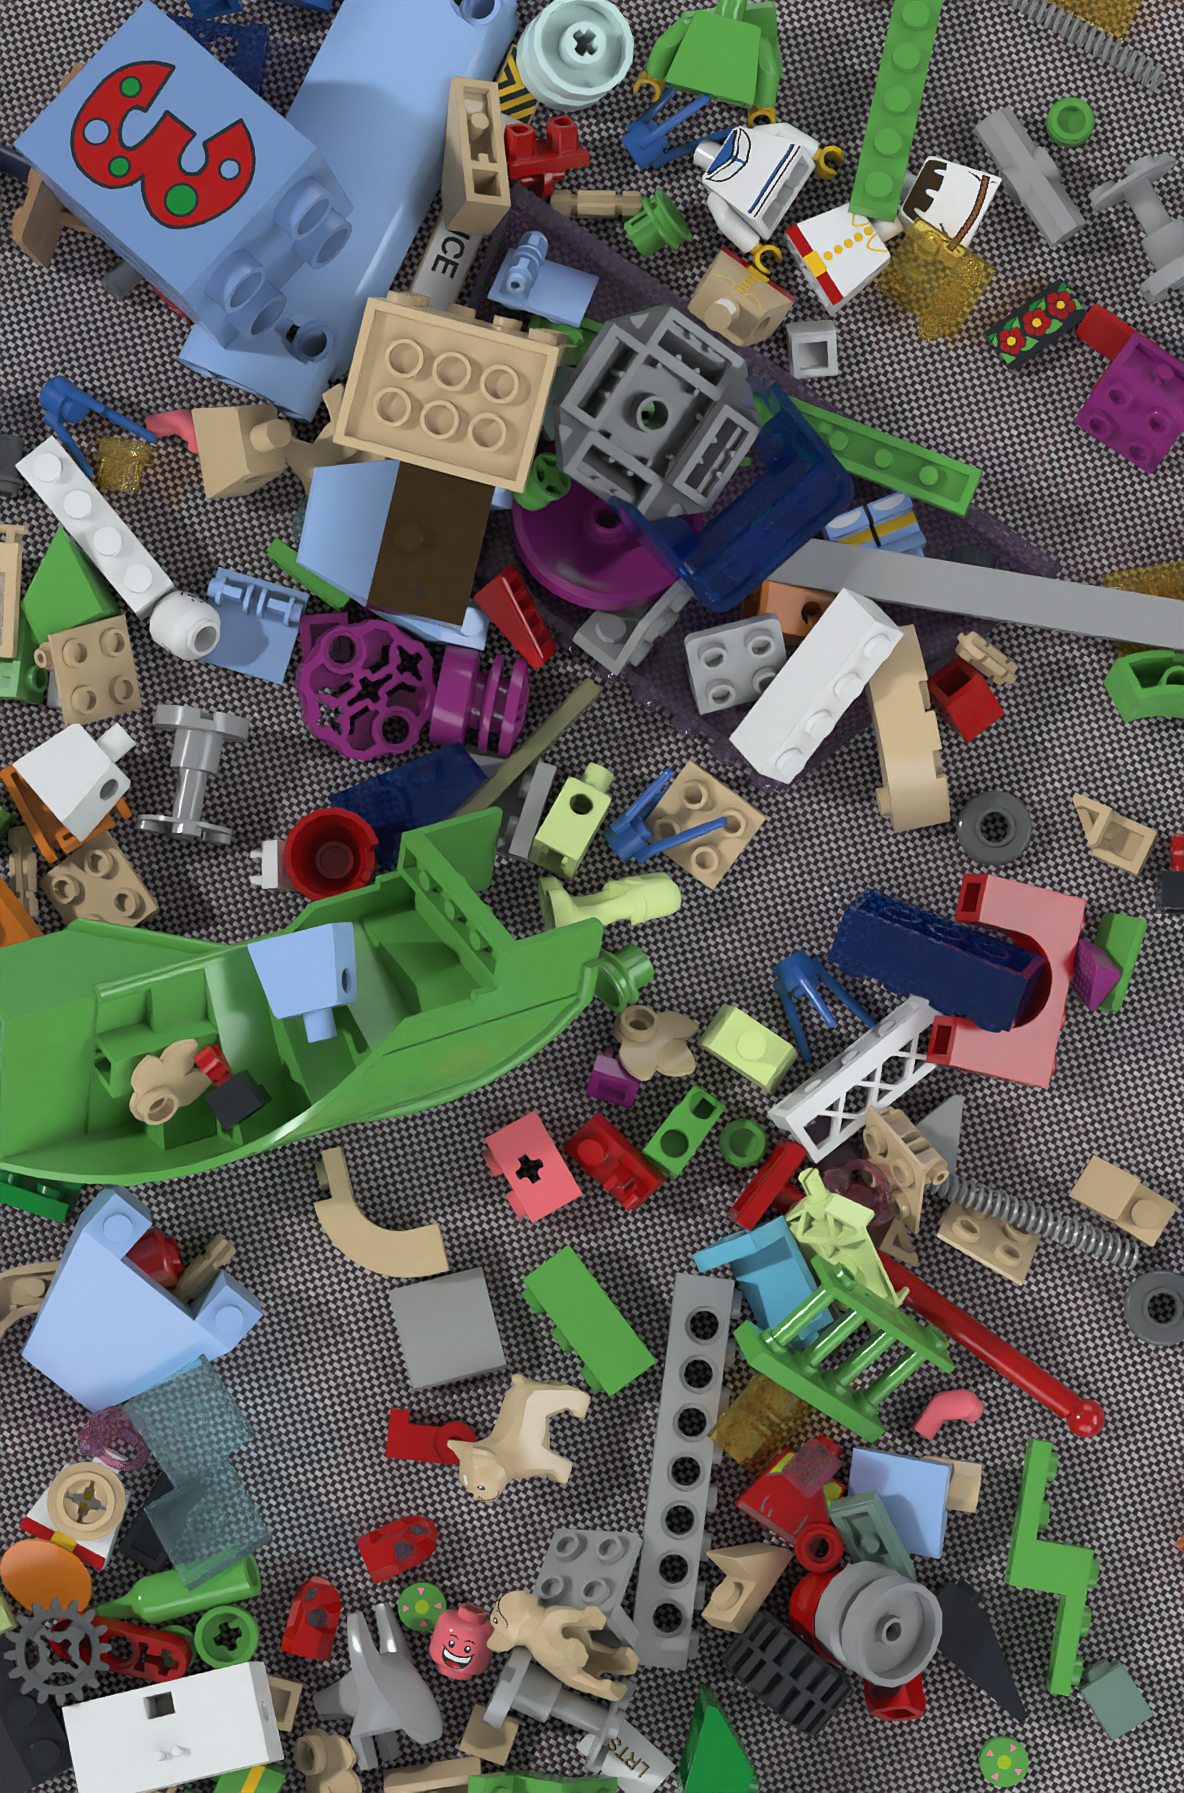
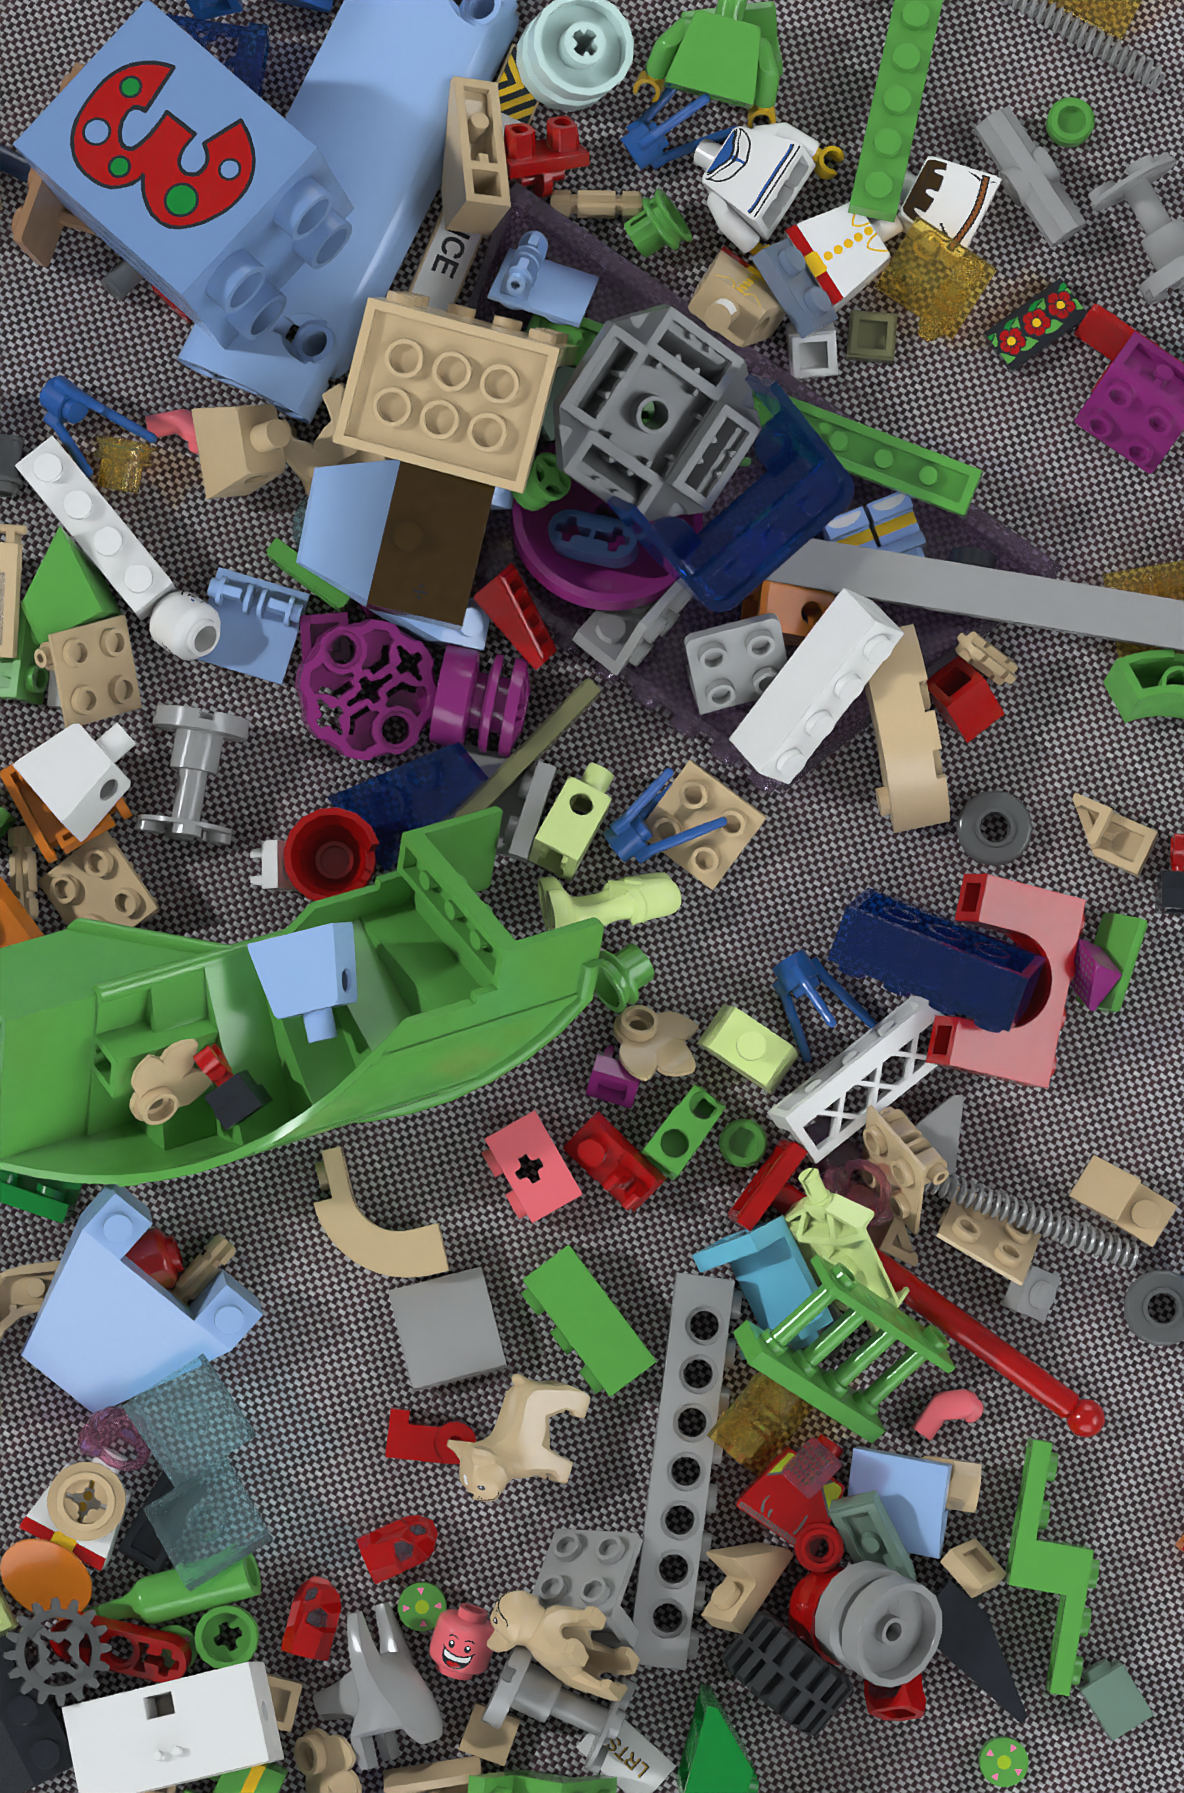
none -> dark blue beam [548,509,640,568]
none -> sand blue plate [751,238,839,339]
none -> olive tile [846,310,898,364]
none -> tan tile [940,1538,1007,1598]
none -> light grey plate [1002,1264,1061,1323]

